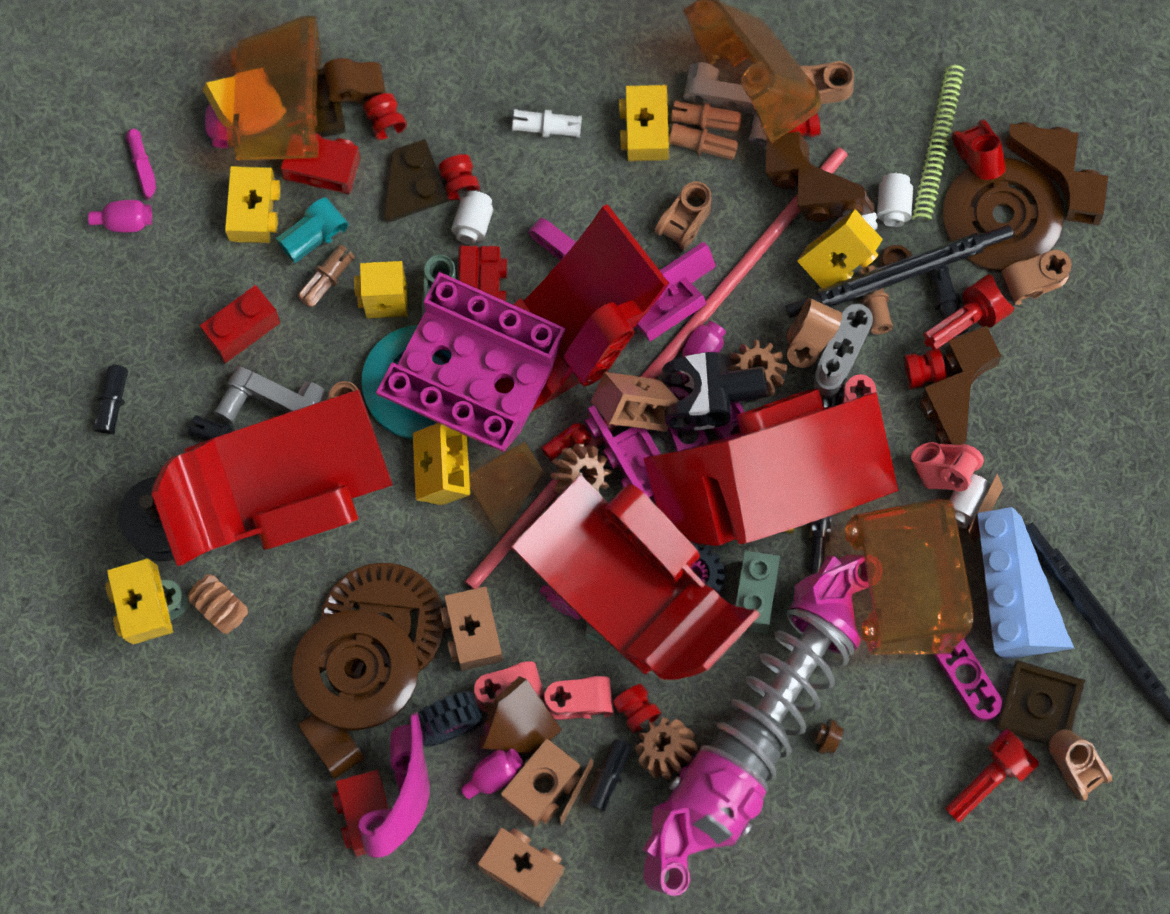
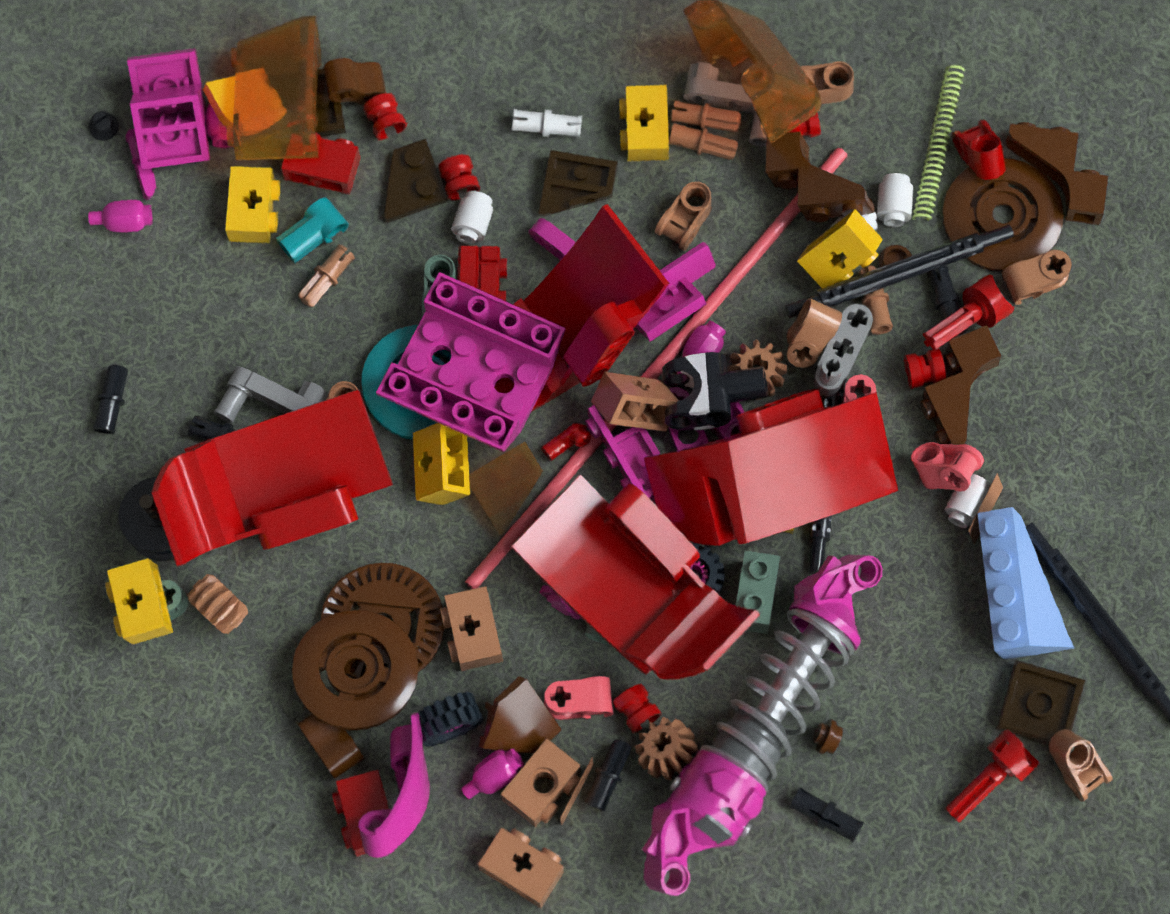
red brick [200,285,280,364] -> none
yellow brick [354,261,408,318] -> none
coral piece [474,661,545,713] -> none
nougat gear [550,444,612,494] -> none
clear orange windscreen [845,499,973,655] -> none
dark pink beam [930,627,1002,722] -> none
none -> black piece [89,111,119,141]
none -> dark pink bracket [127,48,210,169]
none -> dark brown wing [538,150,618,216]
none -> black pin [789,787,864,843]

